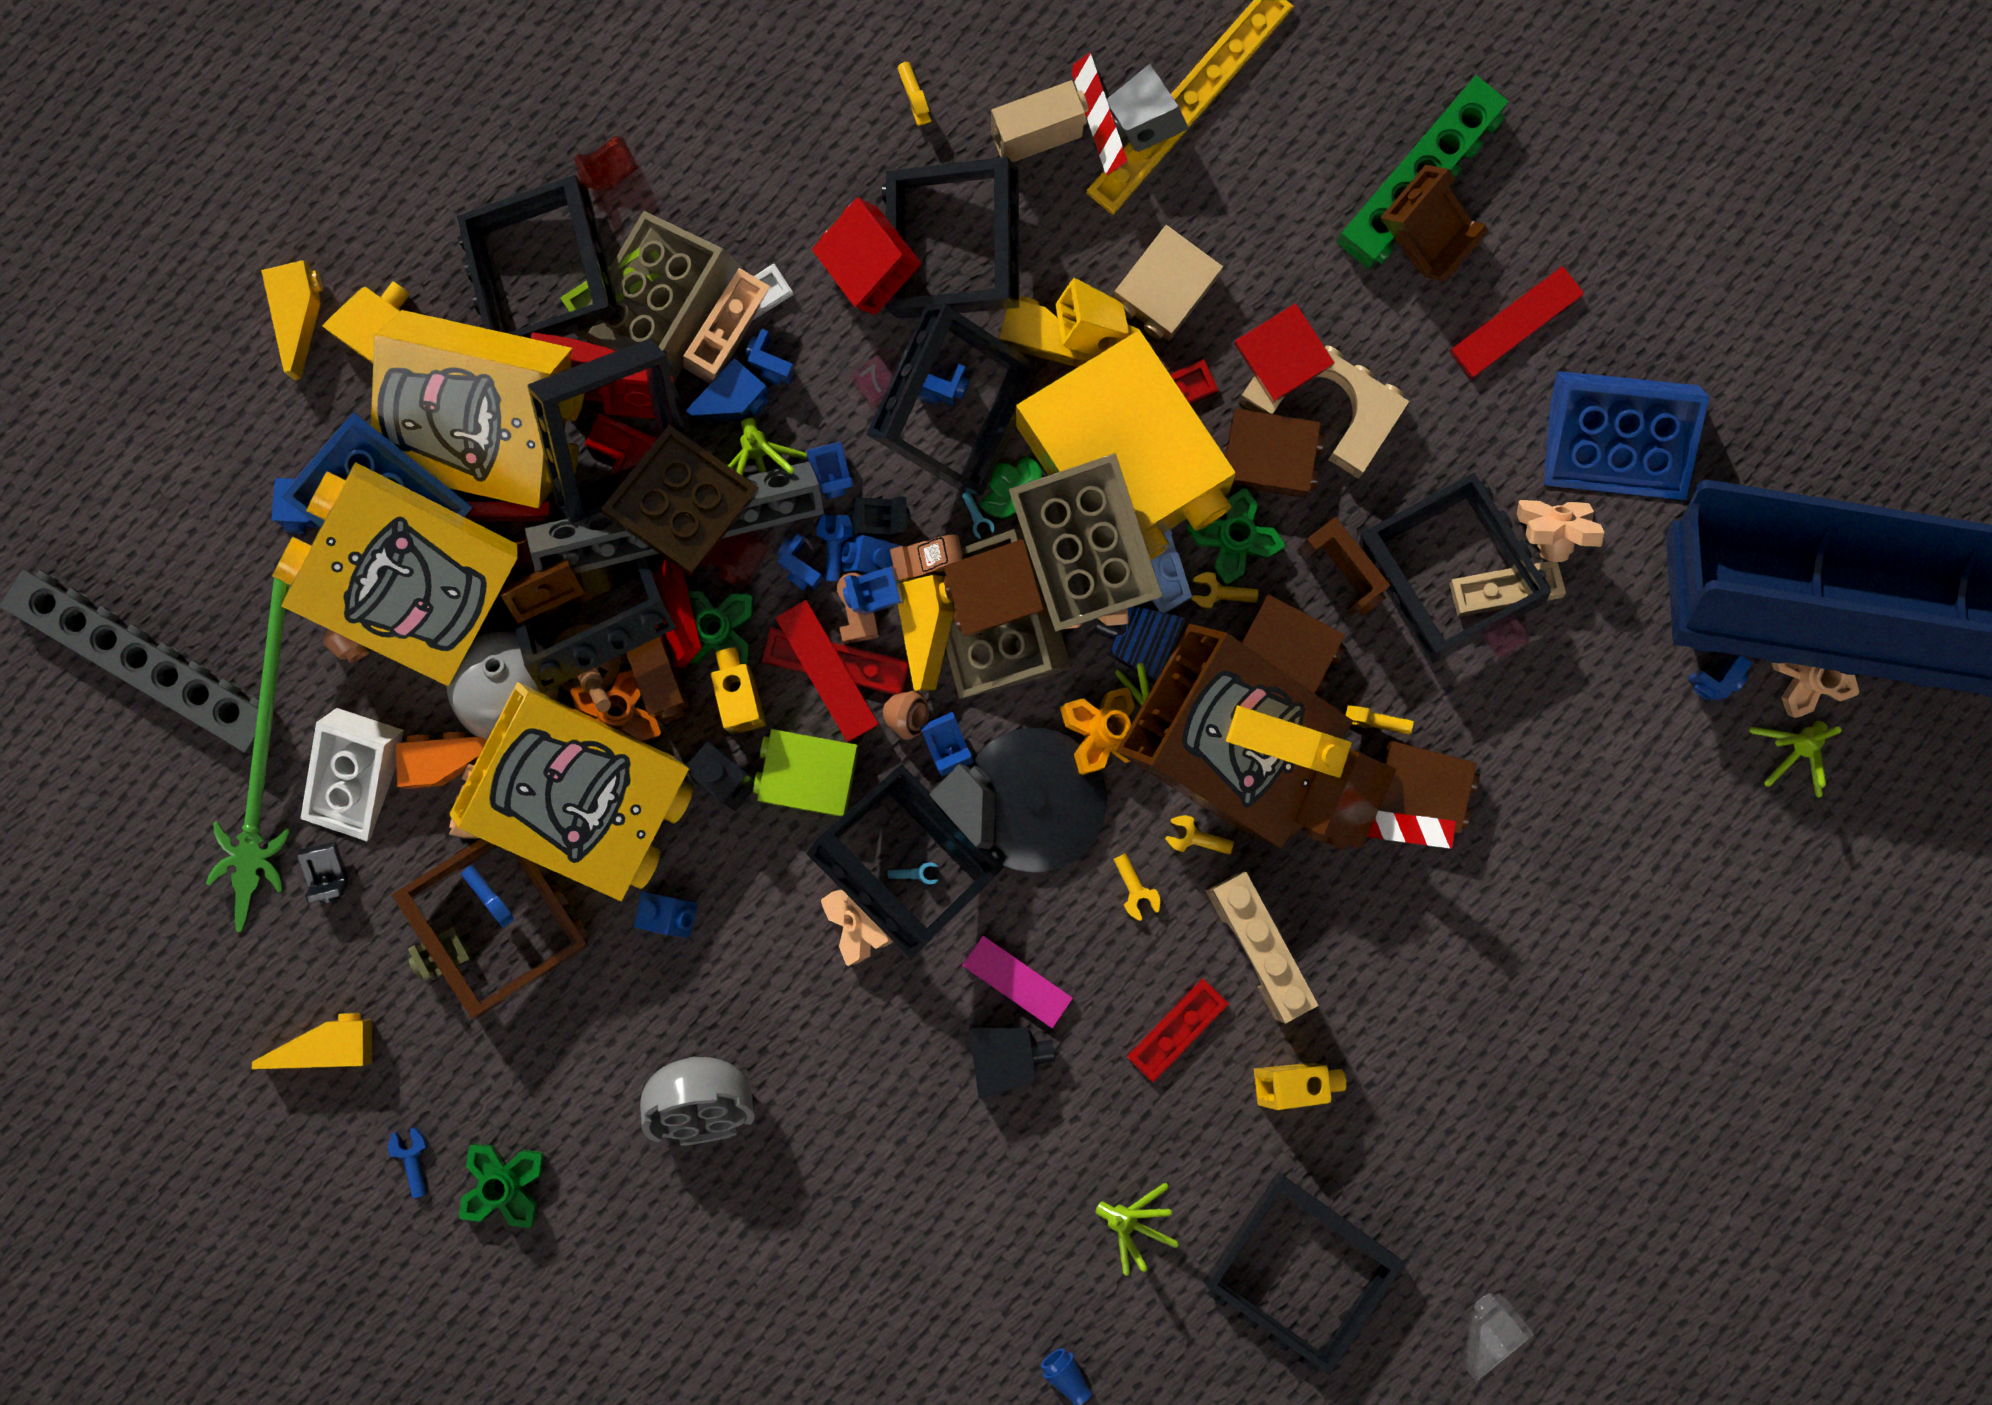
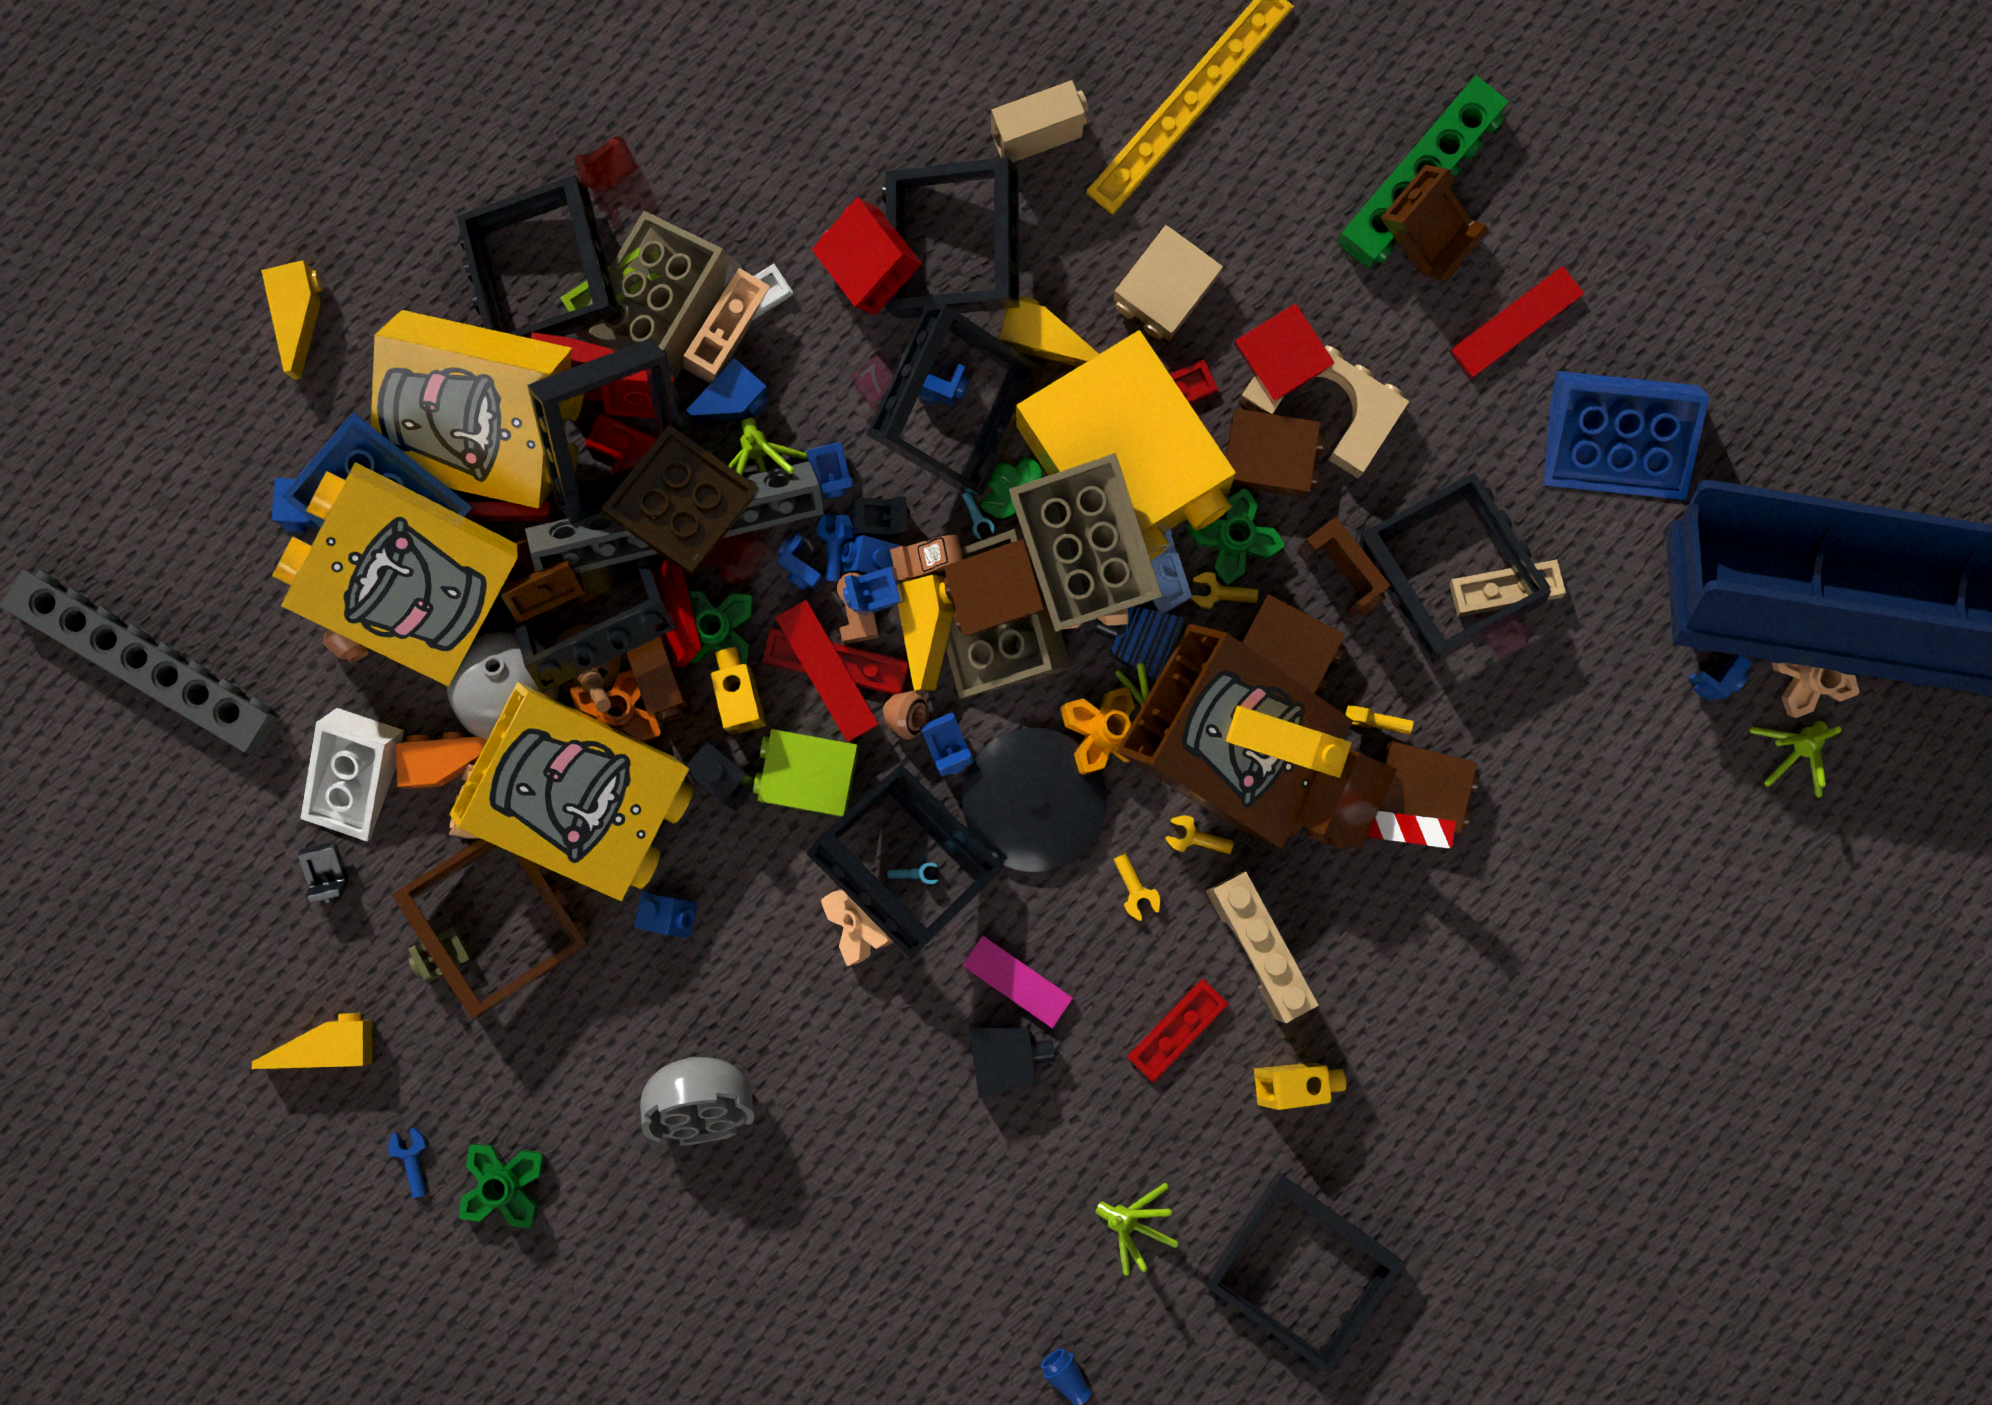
bright green piece [206,578,289,932] -> none
yellow torso [323,281,411,363] -> none
blue bar [461,866,515,928] -> none
blue bracket [746,329,795,386] -> none
yellow bar [898,62,931,126] -> none
dark grey slope [930,764,995,849] -> none
yellow torso [1056,278,1140,356] -> none
sticker [1071,53,1128,175] -> none
torso [1107,64,1189,152] -> none
clear slope [1465,1293,1534,1382] -> none
light nougat plant [1517,500,1605,562] -> none

